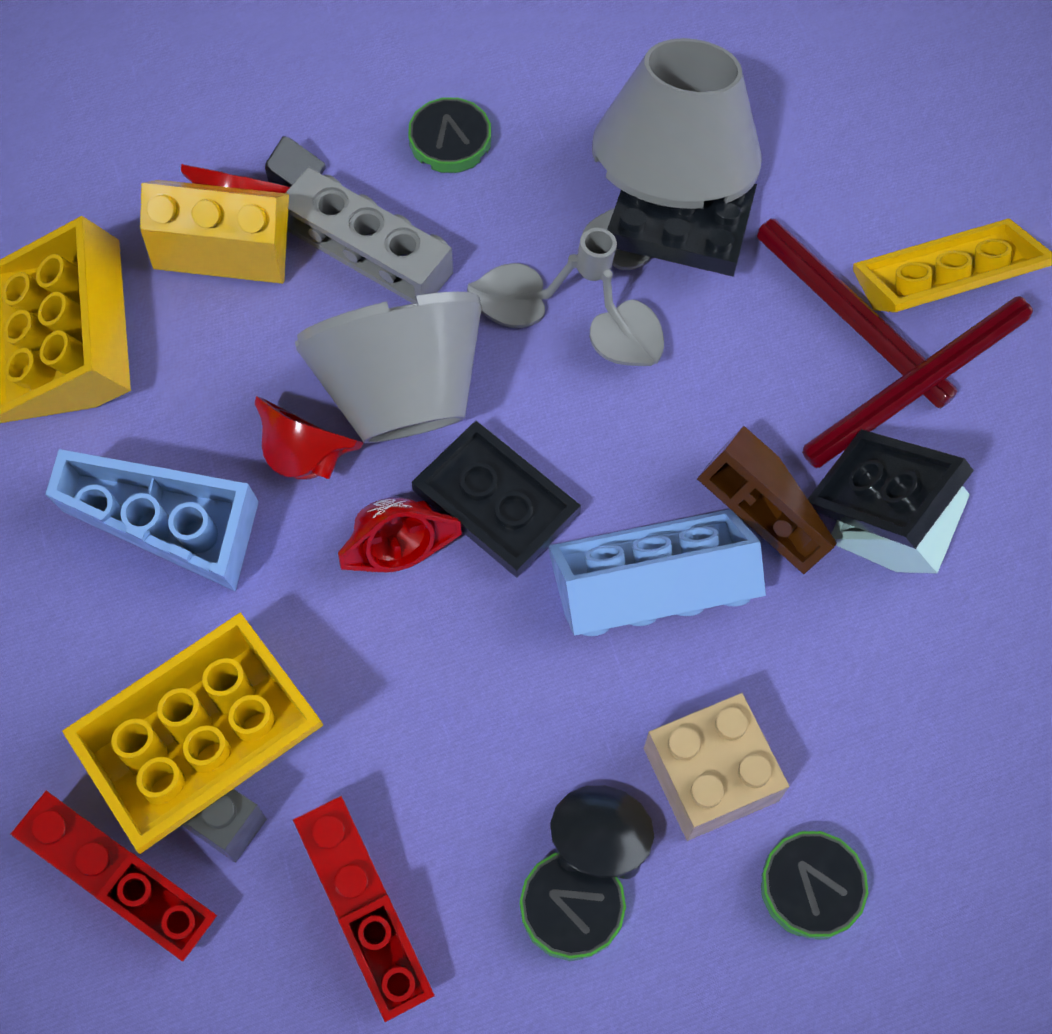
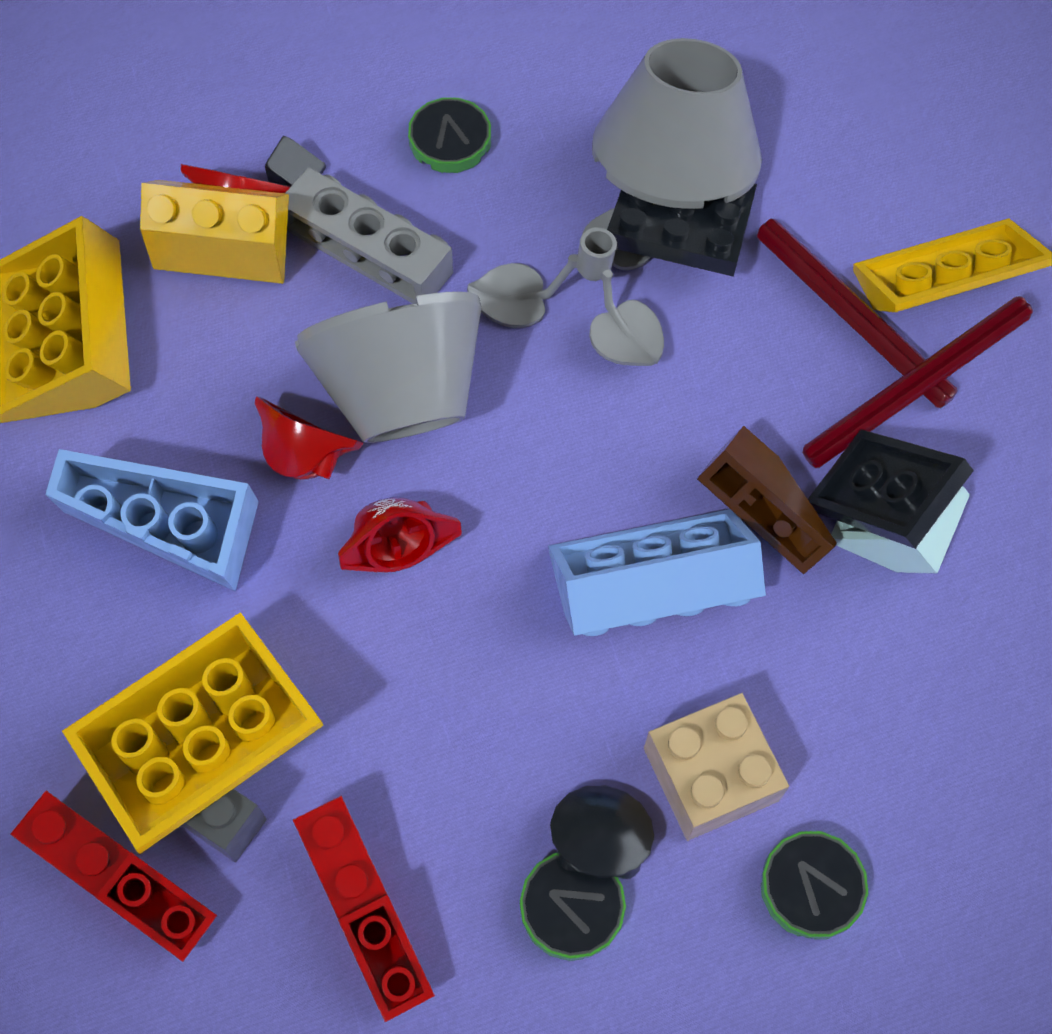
black plate [411,420,581,578] -> none

